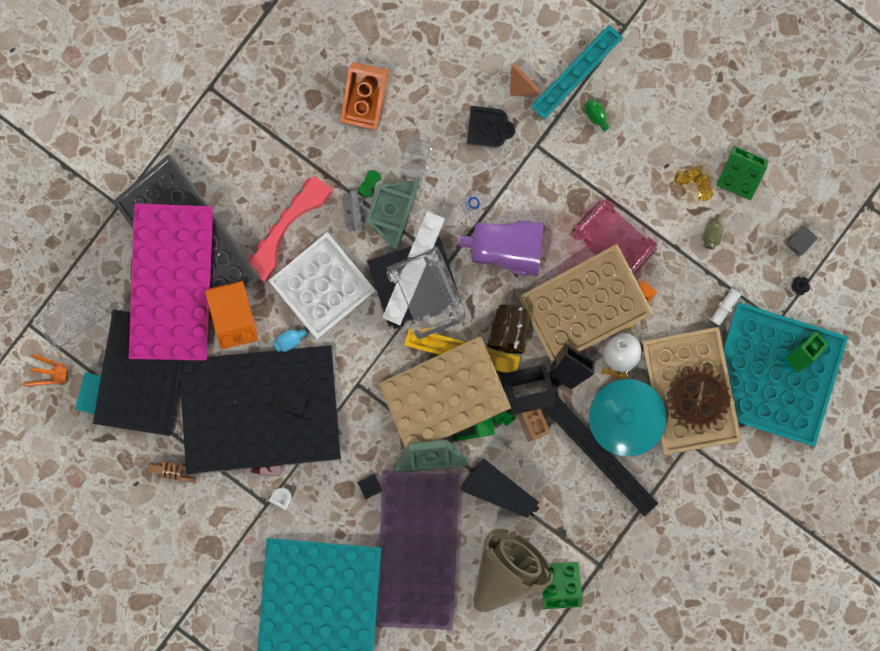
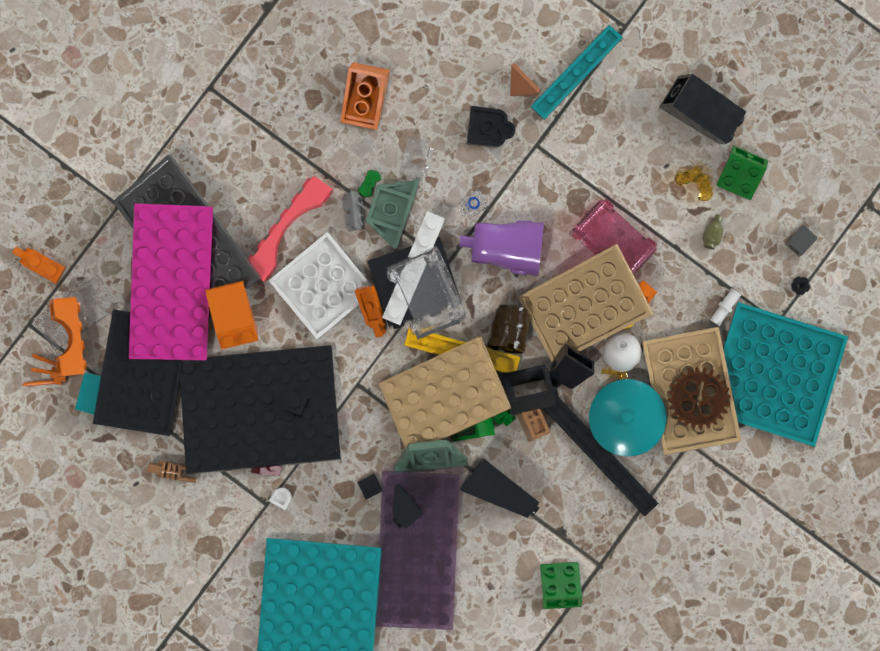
medium azure plant [272,329,307,352] -> none
dark tan cone [473,529,553,612] -> none
green plant [584,98,610,132] -> none
green slope [786,331,829,373] -> none
none -> orange hinge [12,247,66,284]
none -> orange arch [49,297,87,377]
none -> orange hinge [355,285,387,338]
none -> black slope [392,483,424,529]
none -> black slope [659,74,746,144]

